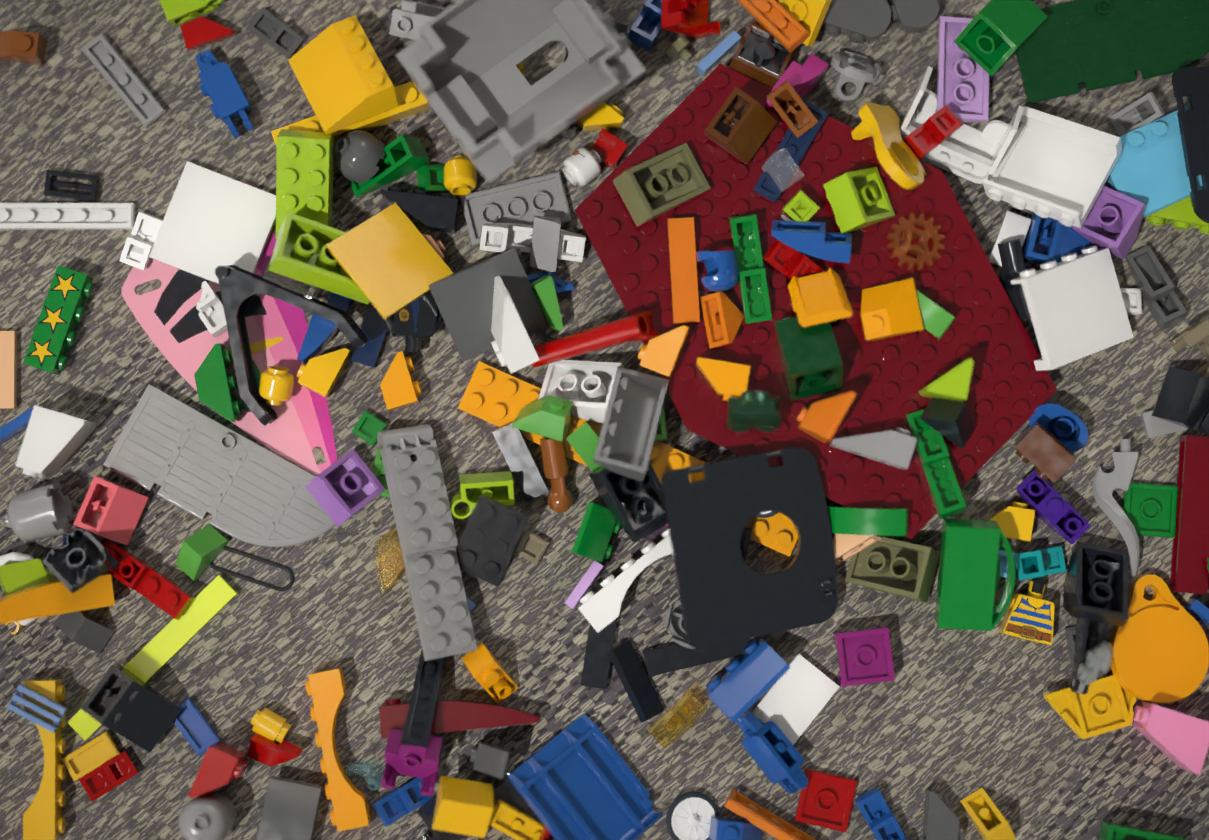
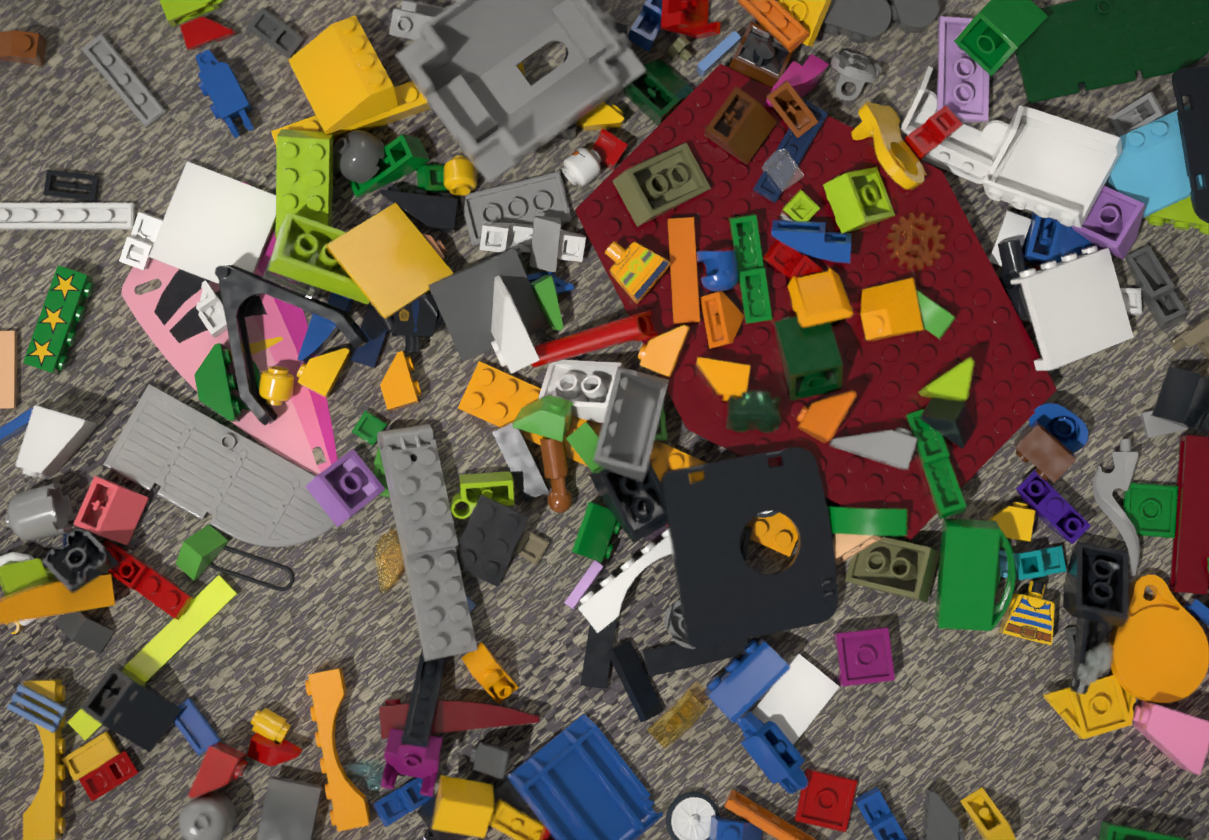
none -> light orange torso [605,241,670,305]
none -> dark green slope [624,58,694,126]

